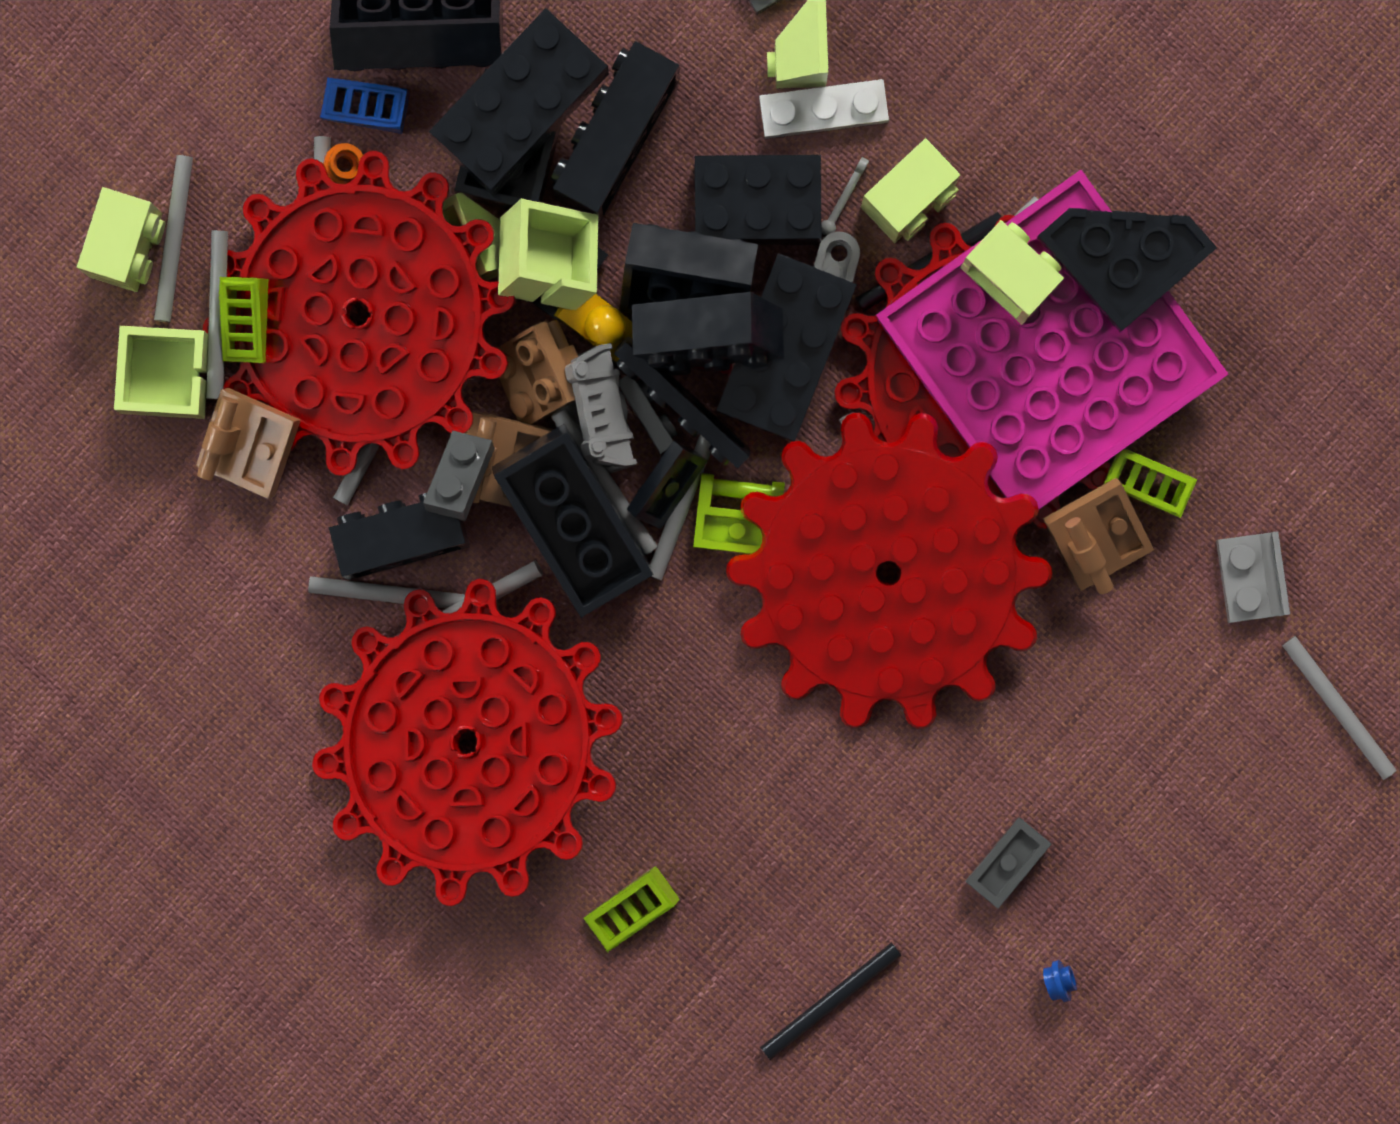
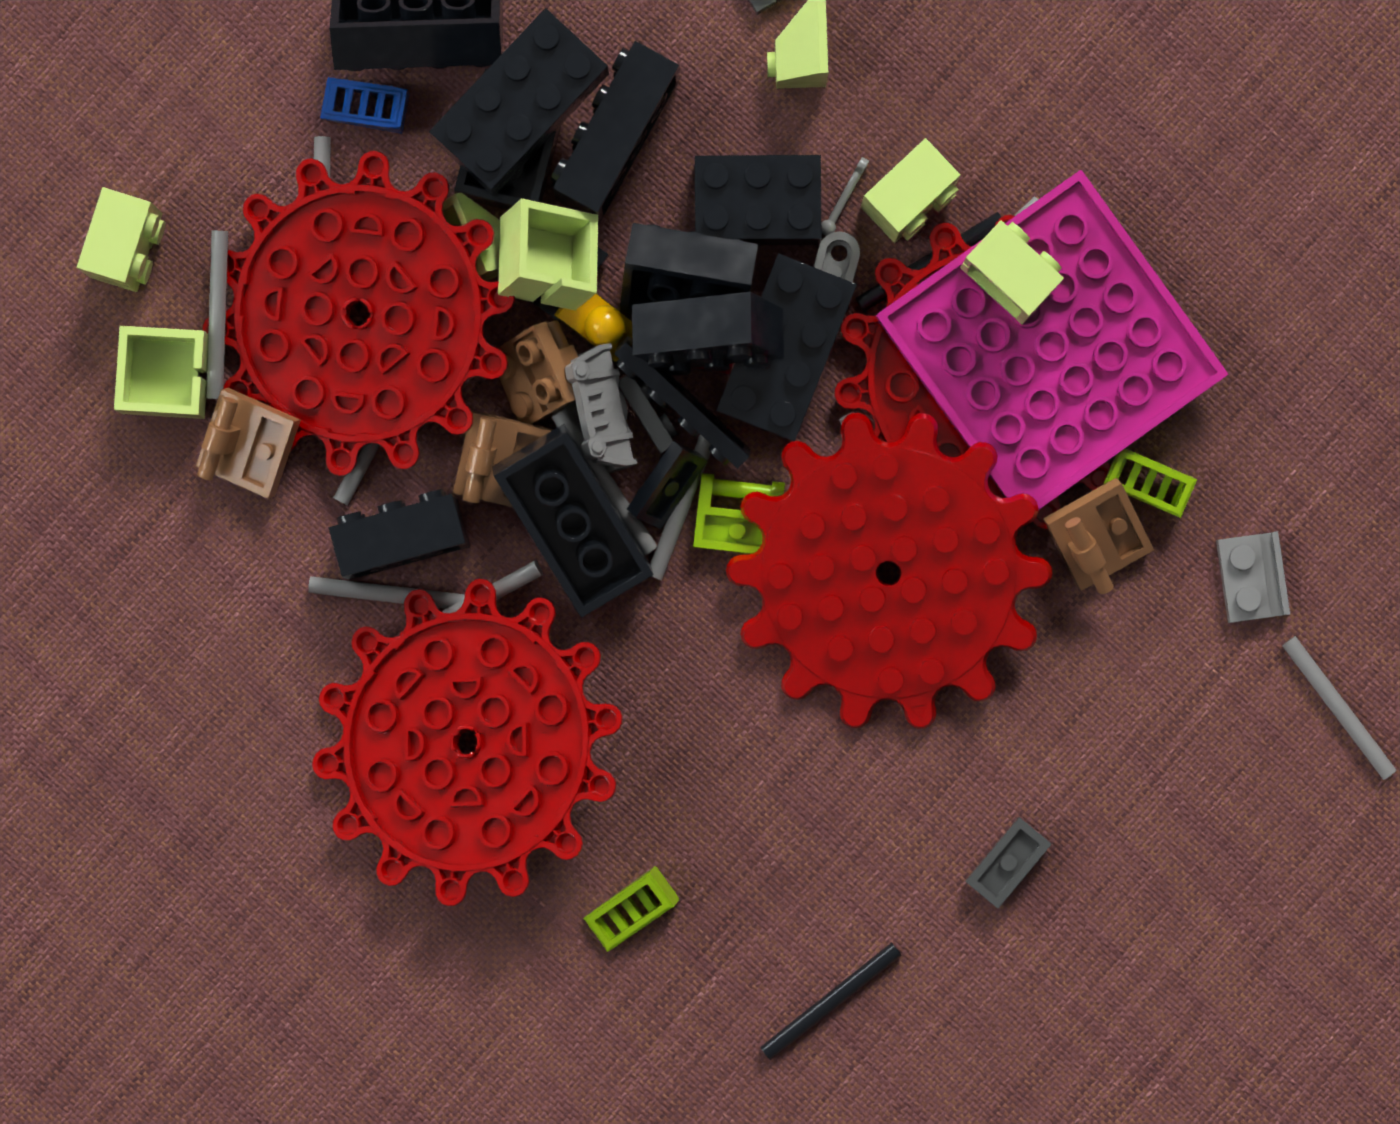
light grey bar [154,155,193,323] -> none
lime slope [219,277,269,363] -> none
orange plate [323,143,363,184] -> none
dark grey plate [423,431,495,521] -> none
white plate [759,79,889,139] -> none
black plate [1037,208,1217,332] -> none
blue plate [1043,960,1077,1002] -> none

